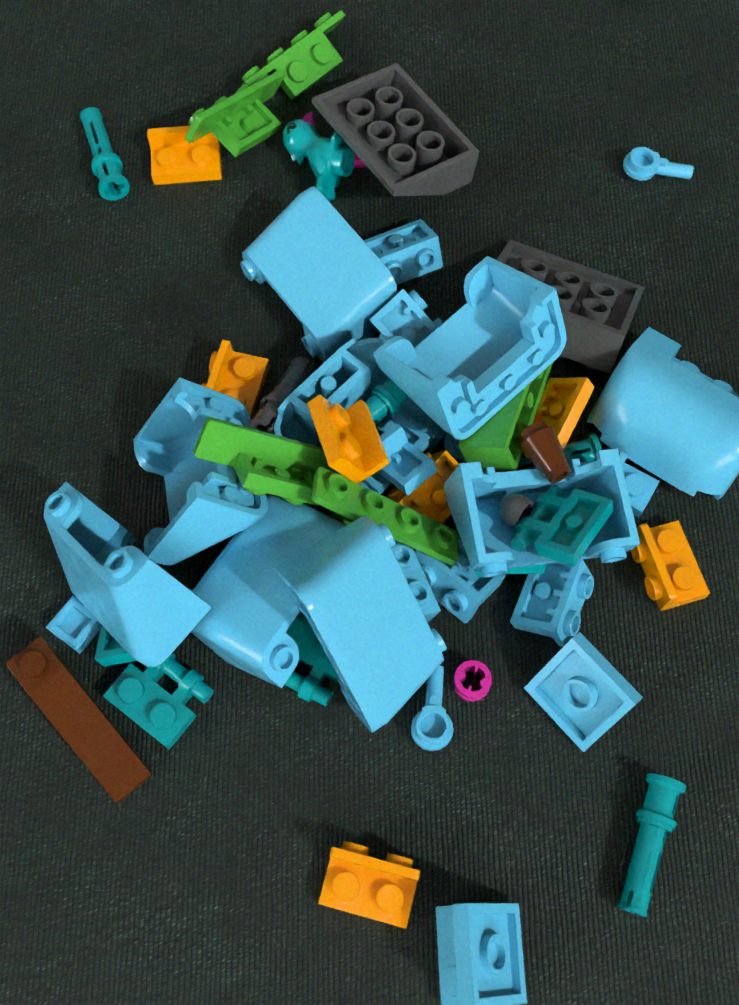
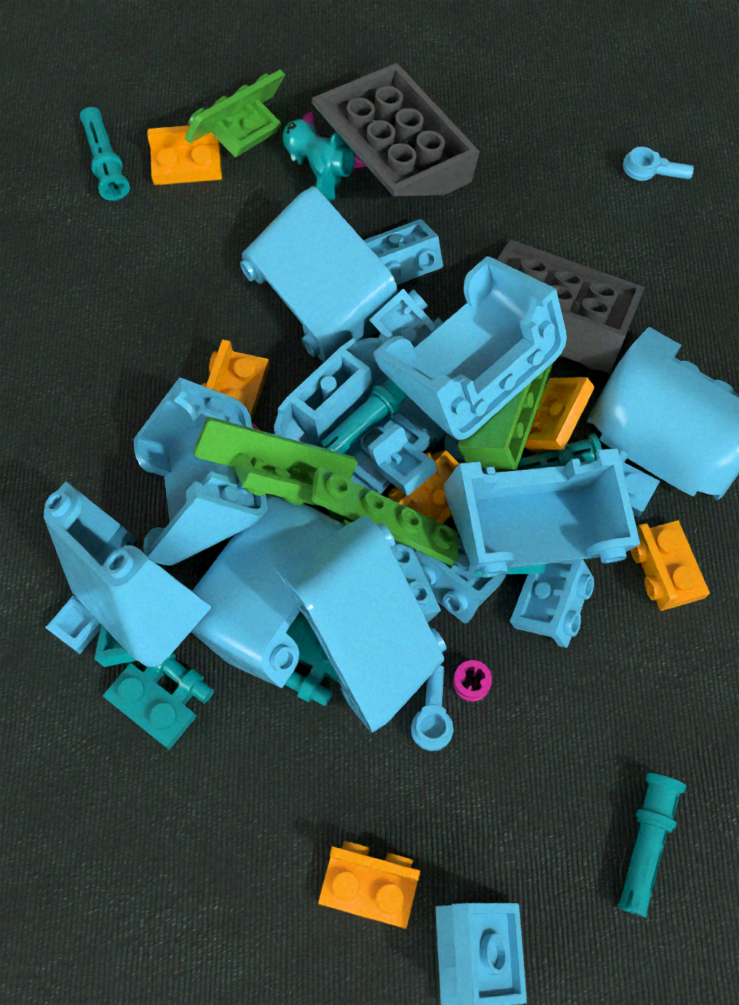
reddish brown slope [5,636,152,804] -> none
bright green bracket [241,10,346,101] -> none
dark grey pin [248,357,313,434] -> none
light orange bracket [307,394,389,484] -> none
dark grey hinge [498,493,534,528] -> none
teal plate [510,486,613,567] -> none
reddish brown cone [517,421,572,484] -> none
medium azure bracket [524,632,643,752] -> none

